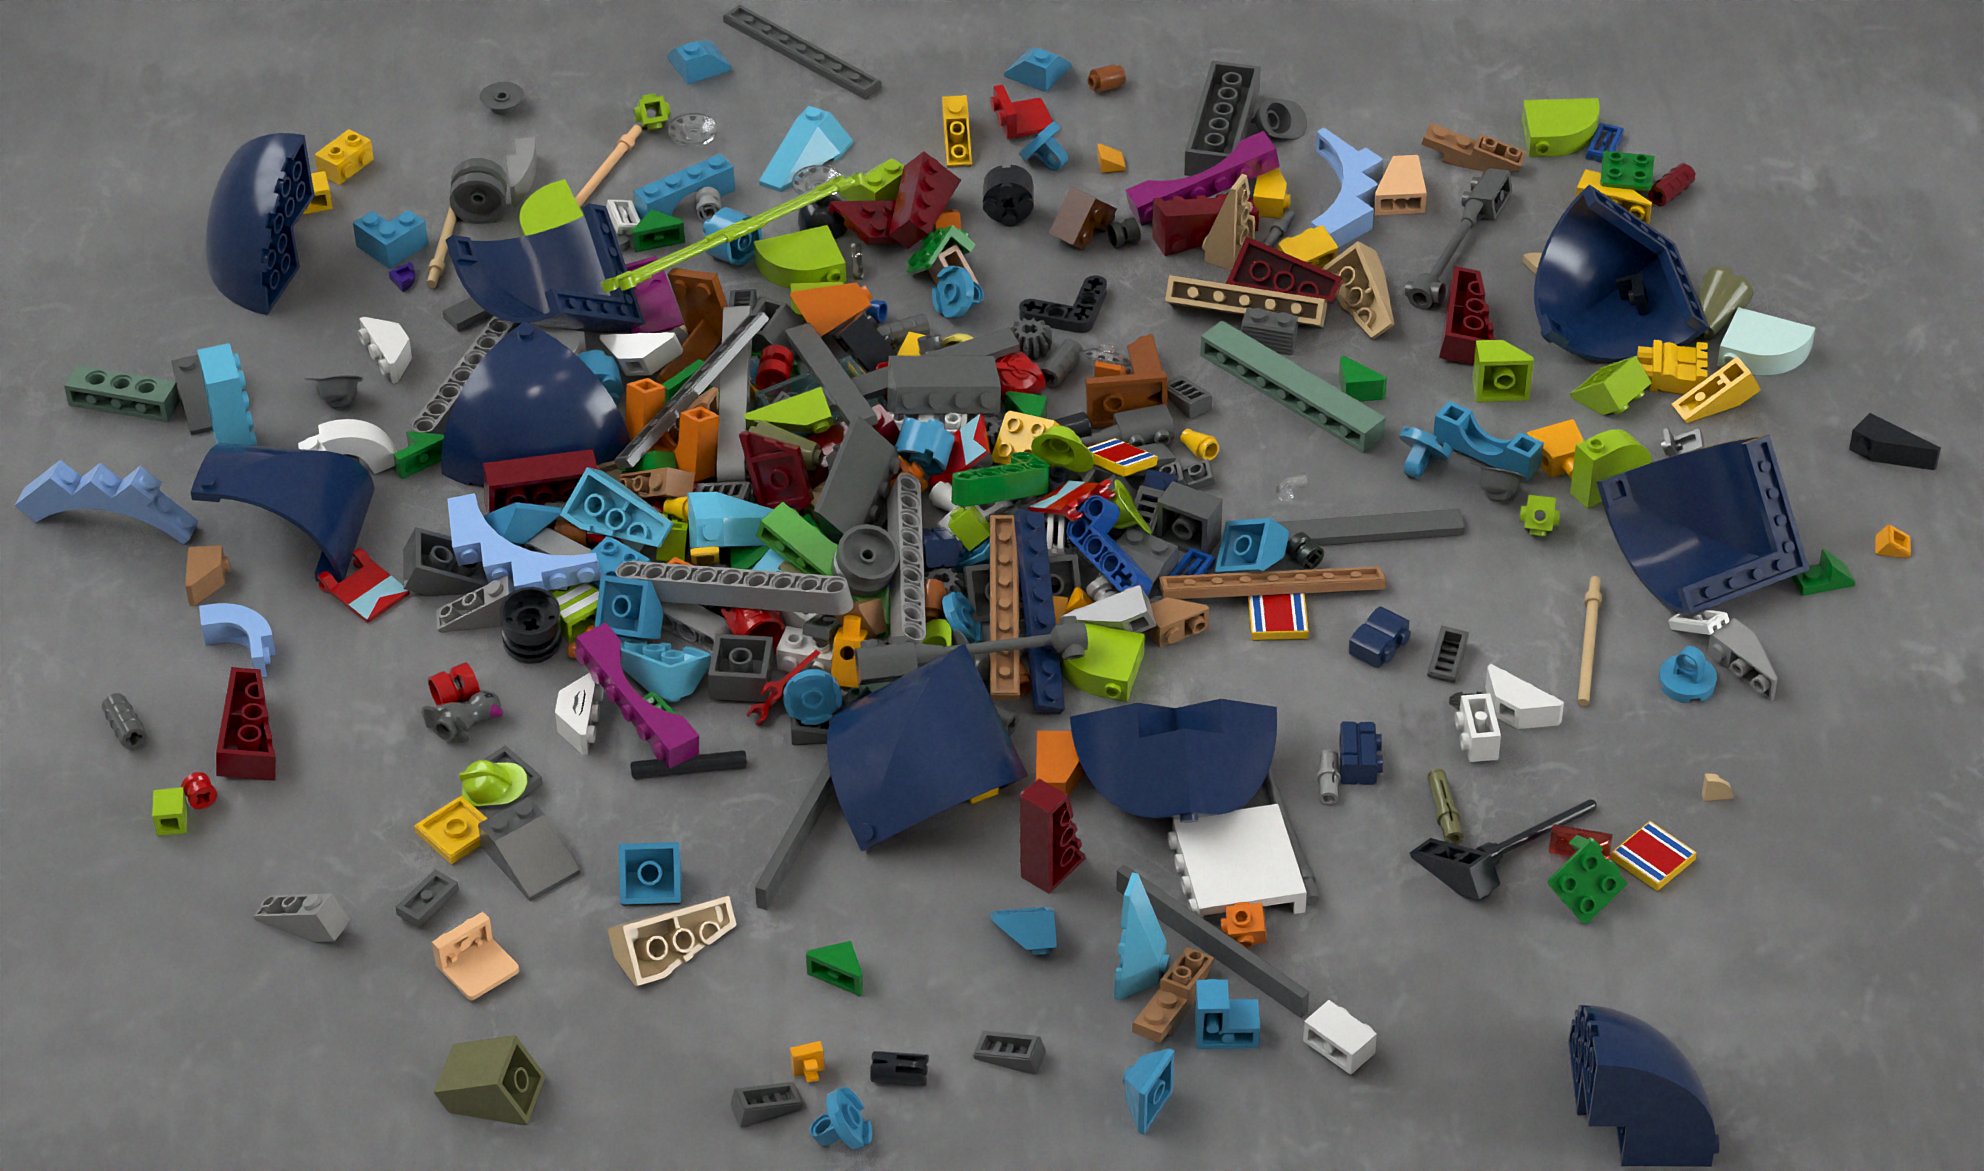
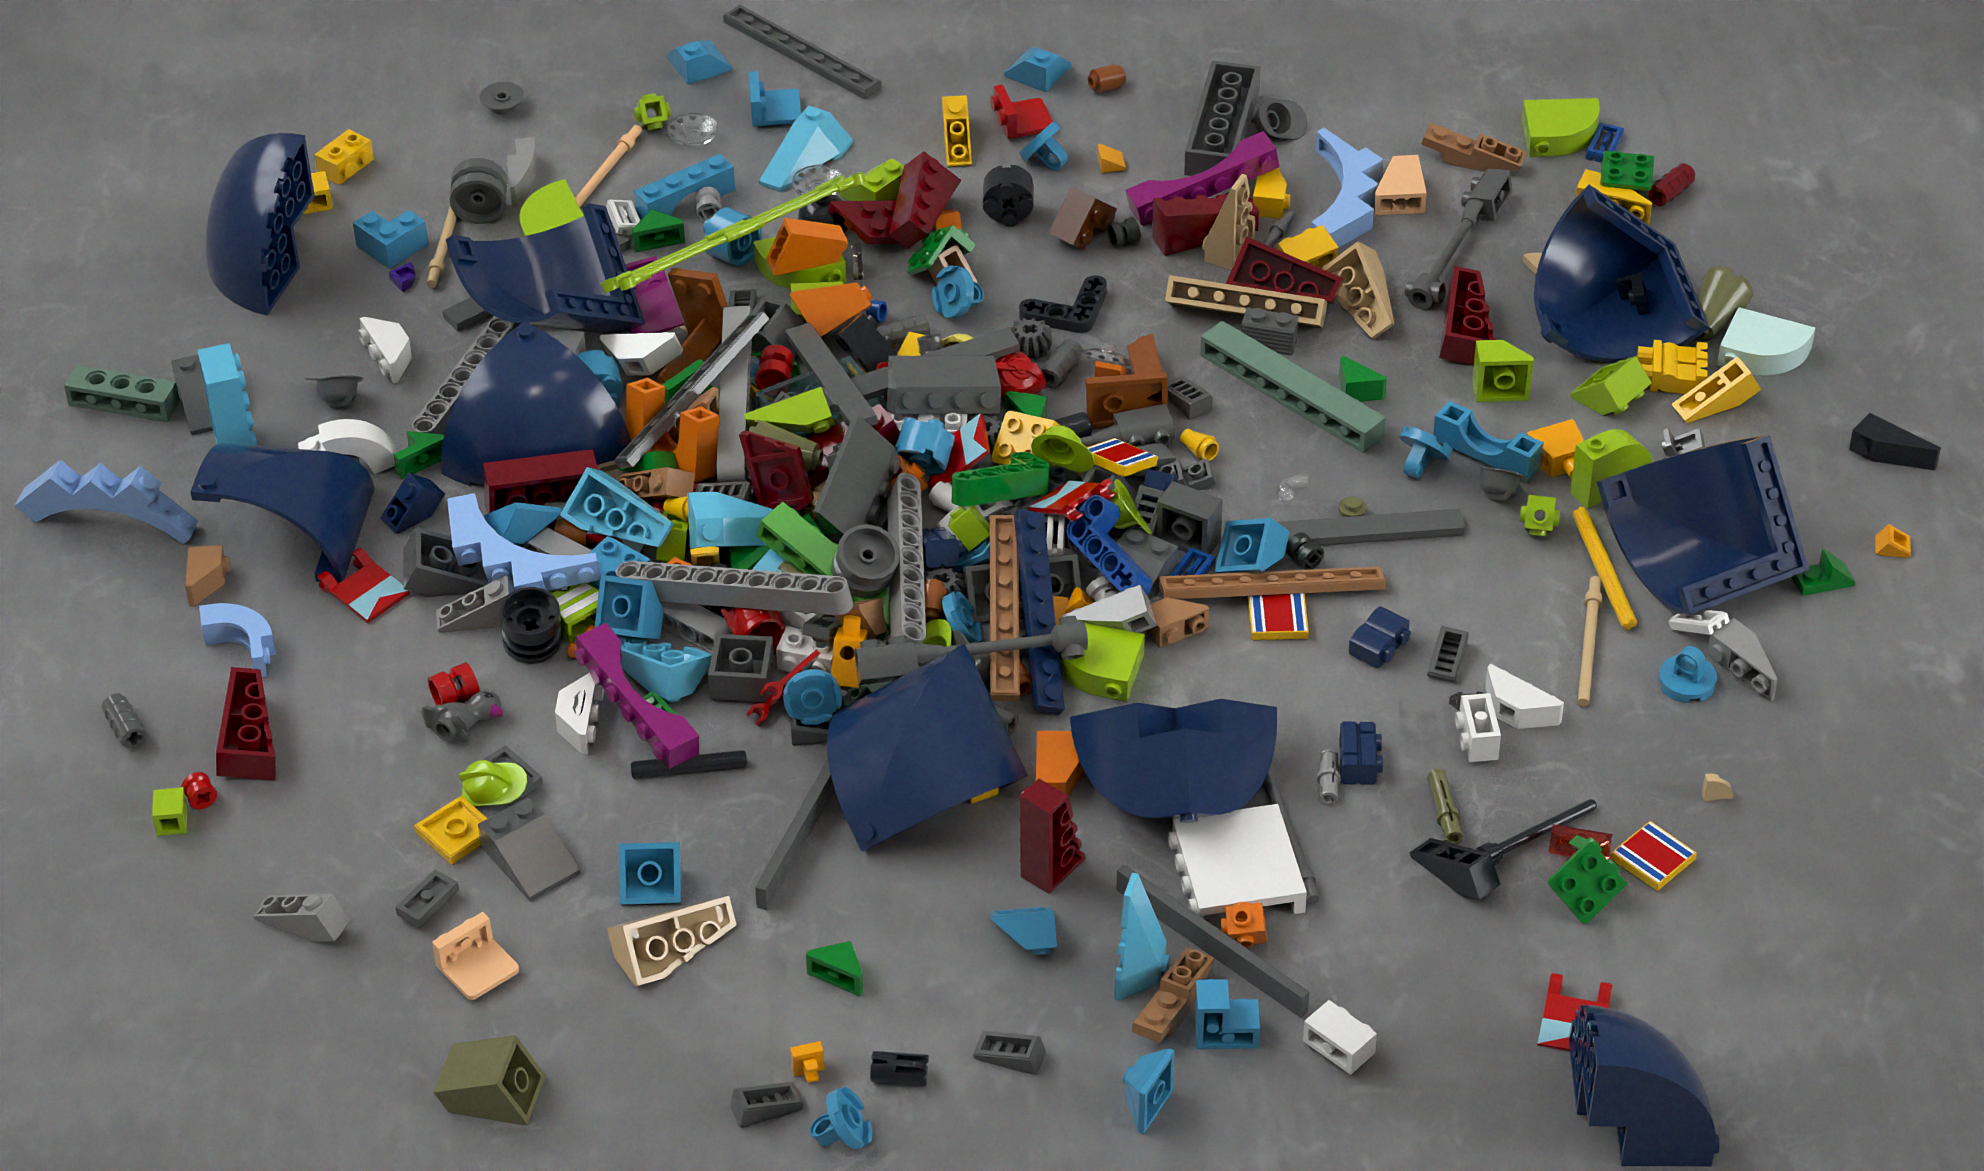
none -> dark blue slope [380,473,445,534]
none -> dark azure bracket [748,71,801,126]
none -> orange slope [766,218,848,275]
none -> olive plate [1339,496,1366,517]
none -> red flag [1537,973,1613,1051]
none -> yellow axle [1572,506,1637,630]

